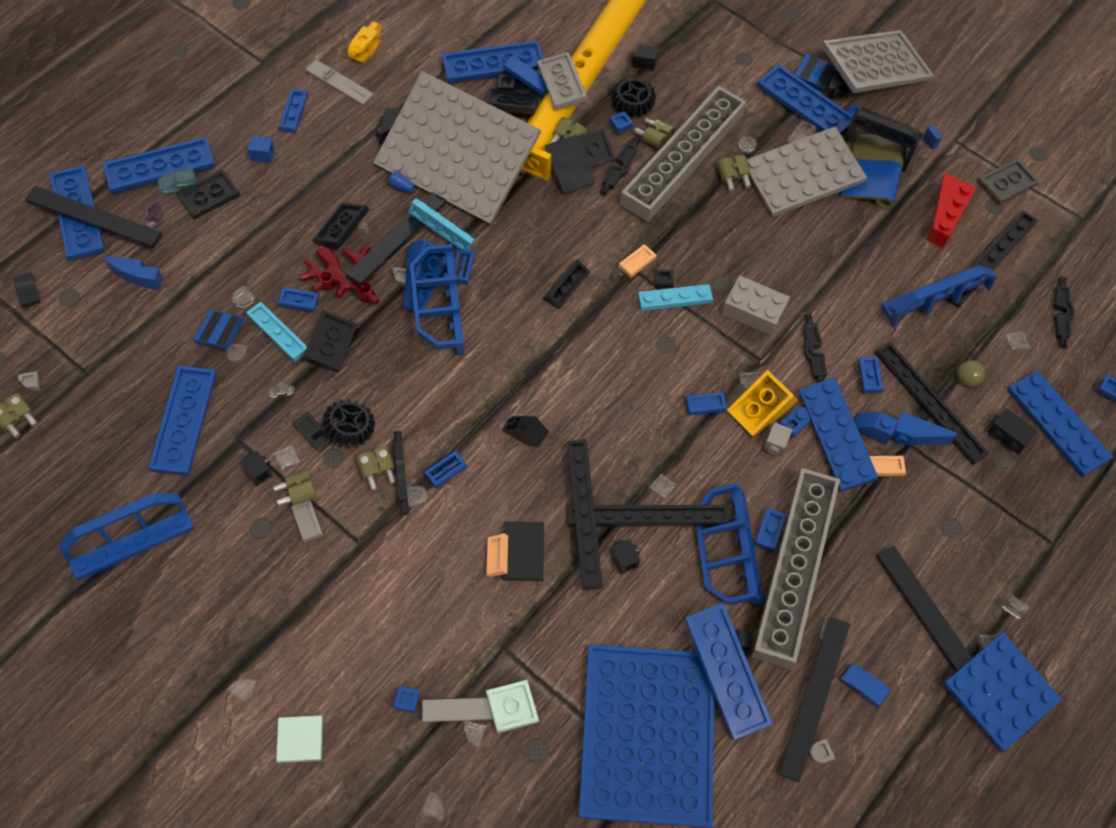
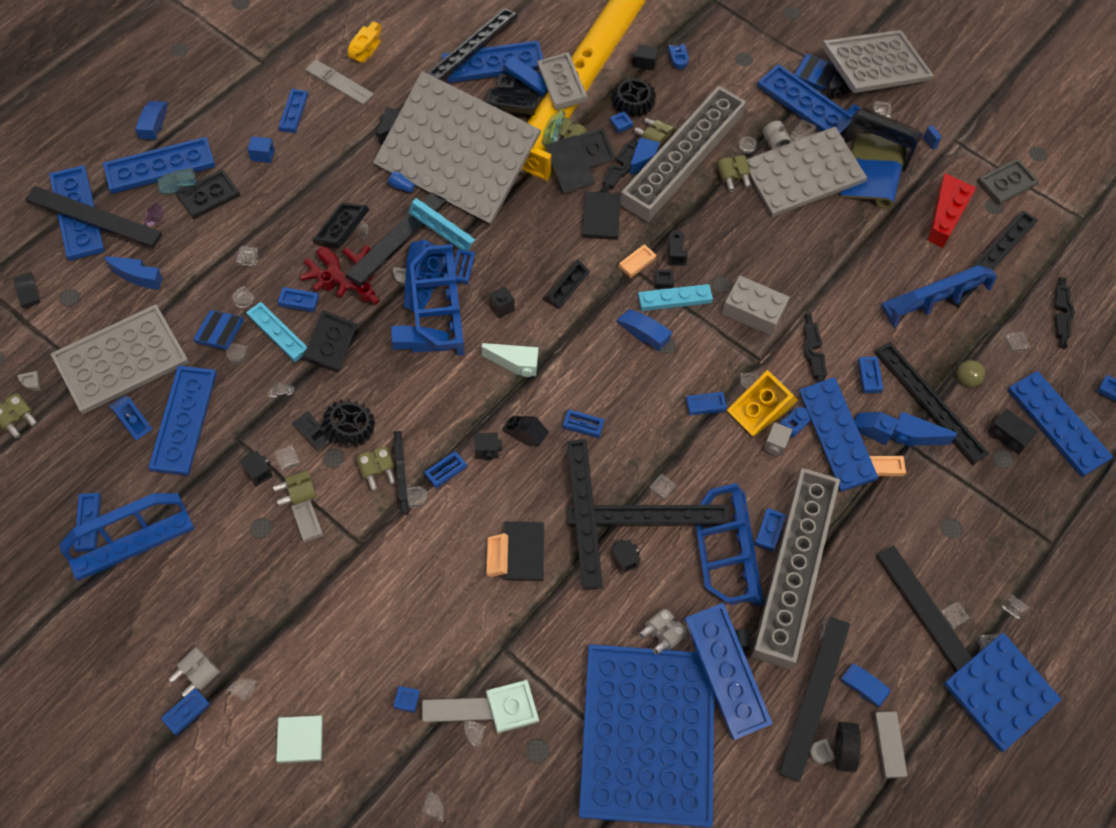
none -> light grey plate [51,304,189,415]
none -> blue tile [74,493,101,552]
none -> blue slope [109,395,152,440]
none -> blue slope [135,101,168,139]
none -> blue plate [161,688,210,736]
none -> light grey piece [168,646,220,697]
none -> clear tile [237,246,259,266]
none -> blue slope [391,326,450,352]
none -> black tile [427,8,518,81]
none -> black brick [474,432,502,461]
none -> light aqua slope [482,343,538,377]
none -> black brick [489,286,515,319]
none -> clear light blue slope [541,109,566,146]
none -> blue tile [563,409,605,438]
none -> black tile [583,191,620,240]
none -> blue slope [617,309,672,351]
none -> blue slope [630,138,660,175]
none -> light grey piece [638,609,687,655]
none -> blue plate [668,44,689,69]
none -> black leg [668,230,688,266]
none -> light grey wheel [762,121,792,150]
none -> black tyre [834,722,861,773]
none -> clear plate [873,101,891,118]
none -> light grey tile [874,712,907,779]
none -> clear tile [941,601,970,629]

